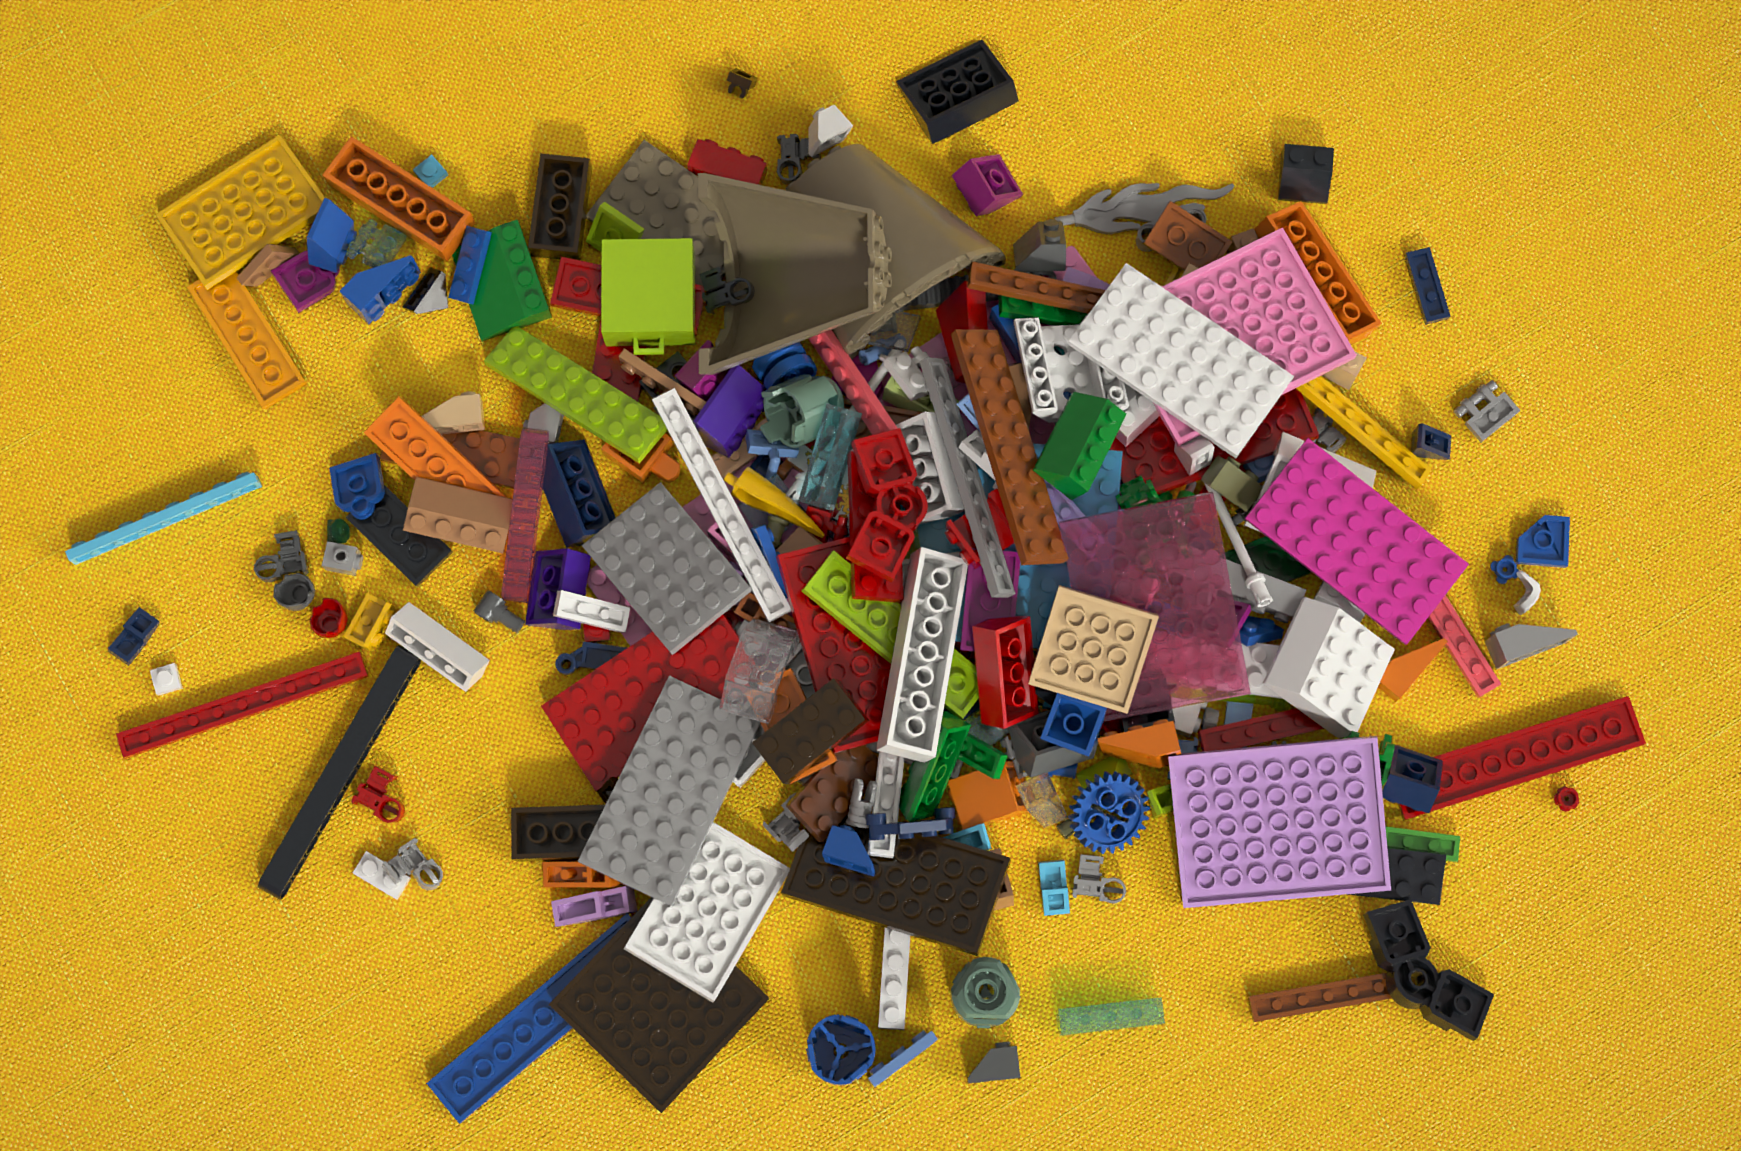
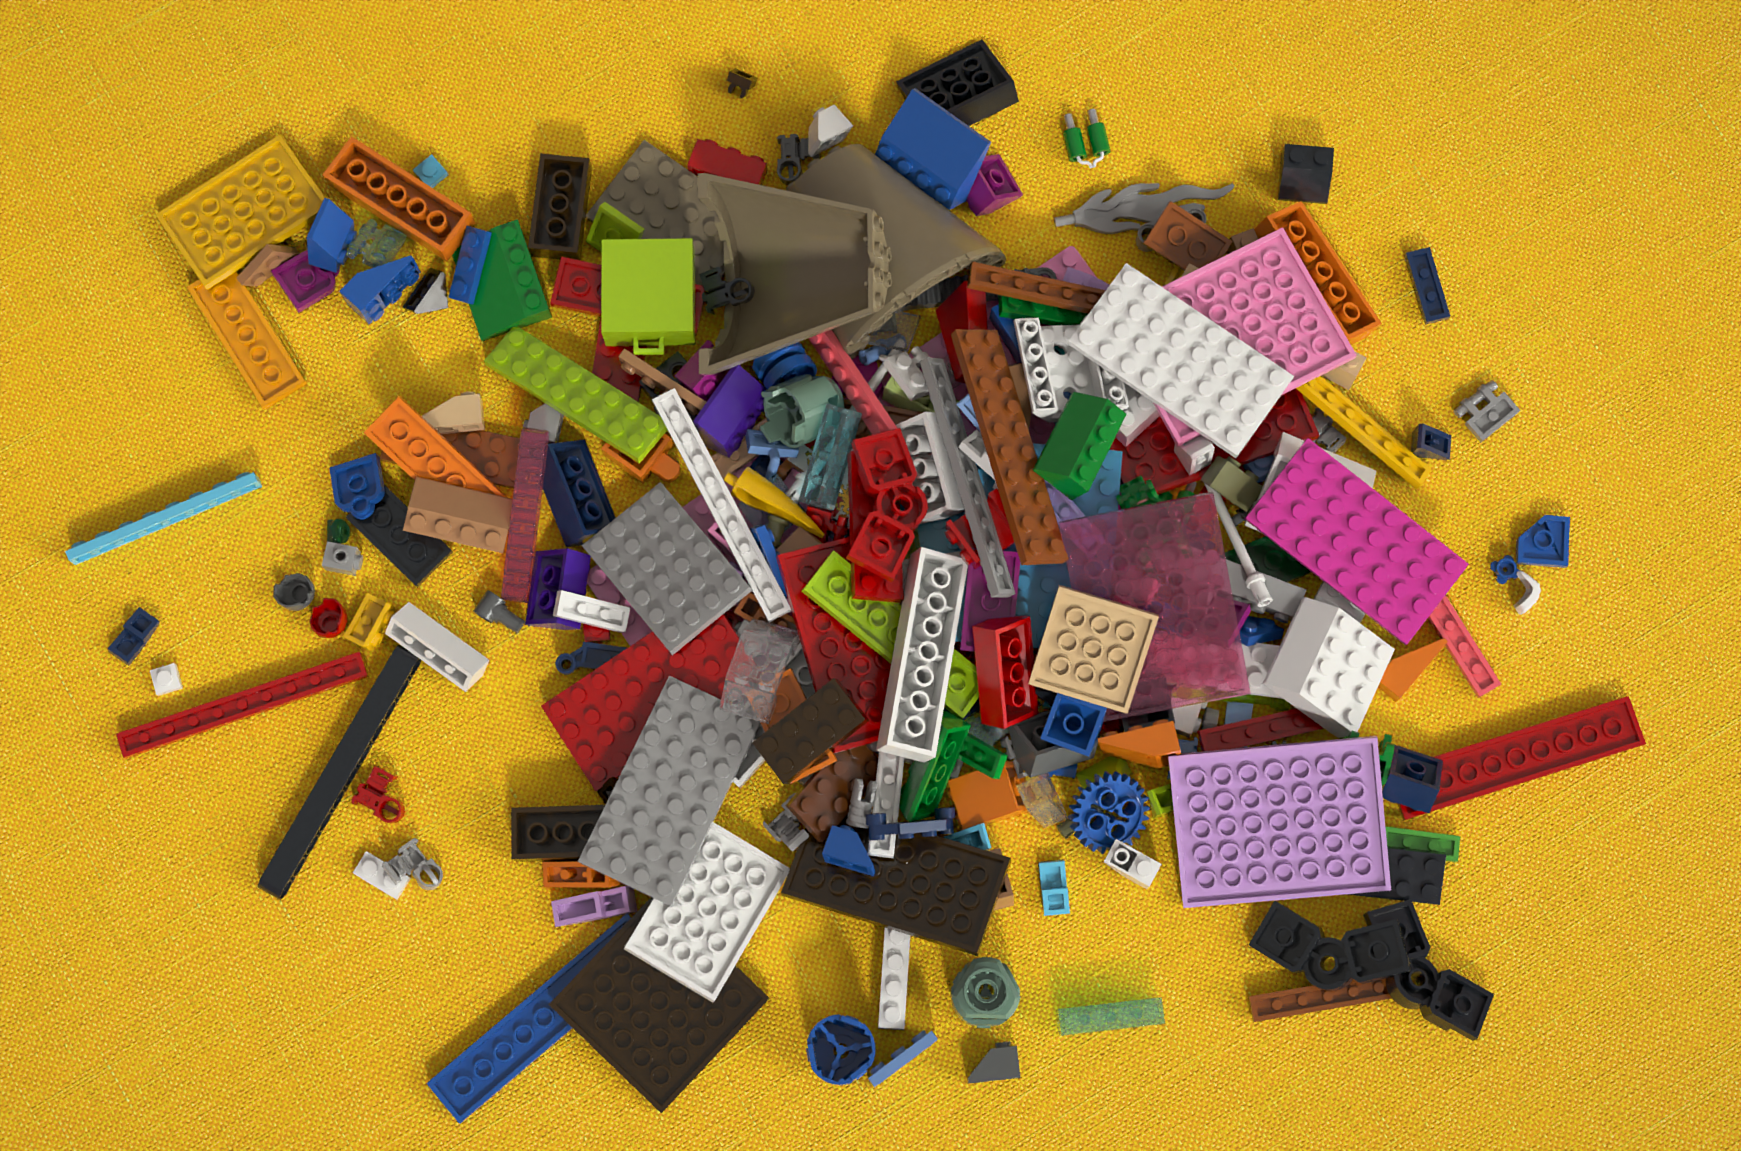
dark grey piece [254,530,309,582] -> none
dark grey slope [1013,219,1066,272] -> none
light grey piece [1073,854,1126,903] -> none
light grey slope [1485,623,1578,670] -> none
red plate [1554,786,1579,812] -> none
none -> blue slope [875,88,991,210]
none -> green piece [1063,109,1111,168]
none -> white slope [1104,839,1161,889]
none -> black plate [1249,901,1412,991]

